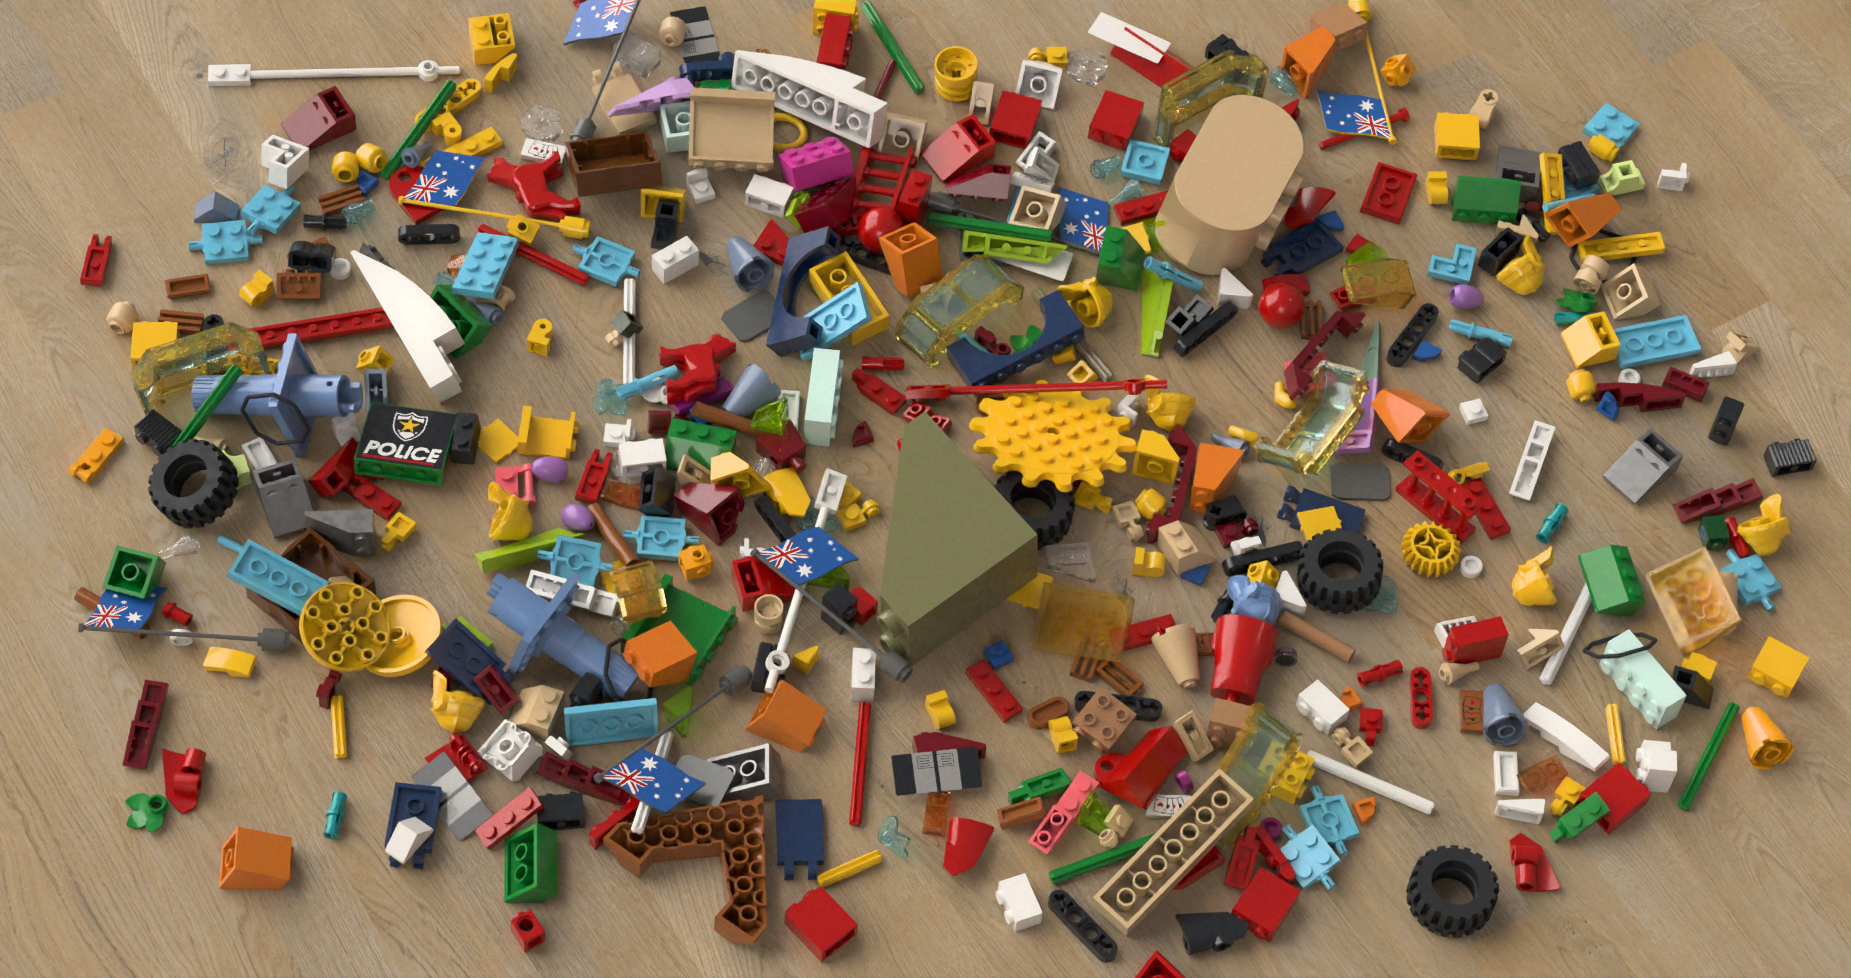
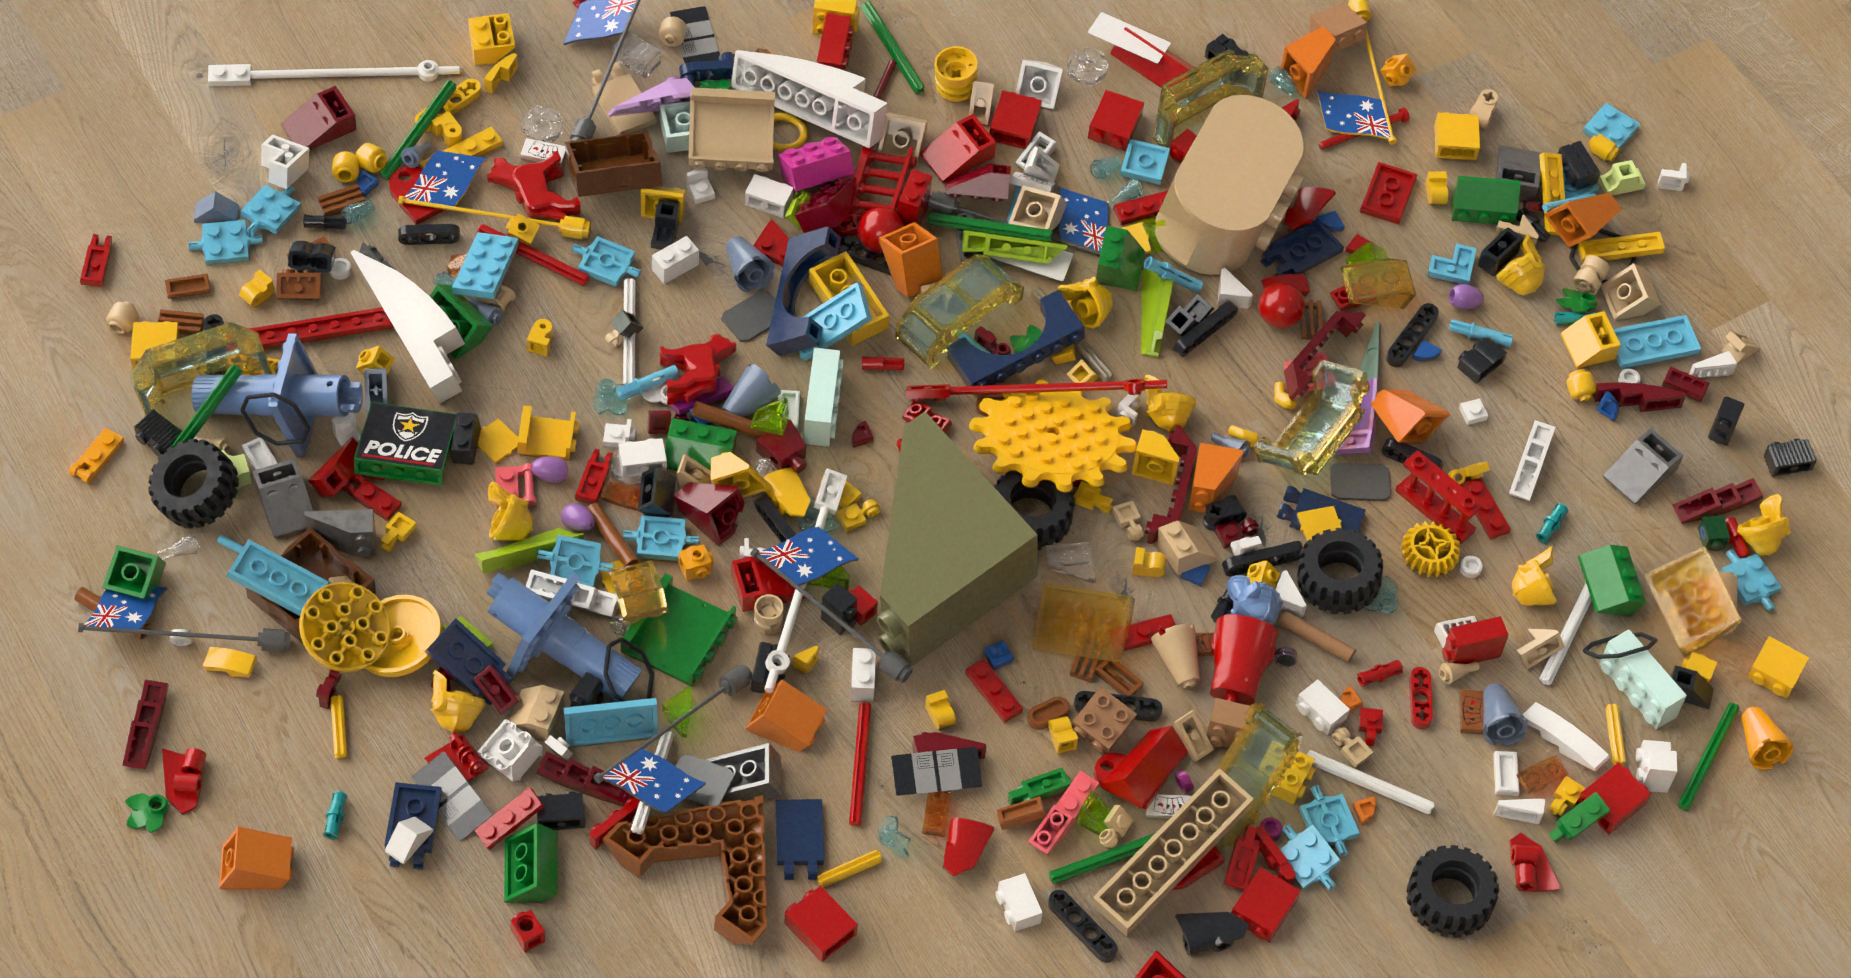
red pin [162,602,193,627] -> none
orange slope [623,620,697,687] -> none
red hinge [851,368,907,415] -> none
yellow piece [1007,572,1054,611] -> none
yellow plate [1028,47,1068,68] -> none
yellow head [1134,488,1167,521] -> none

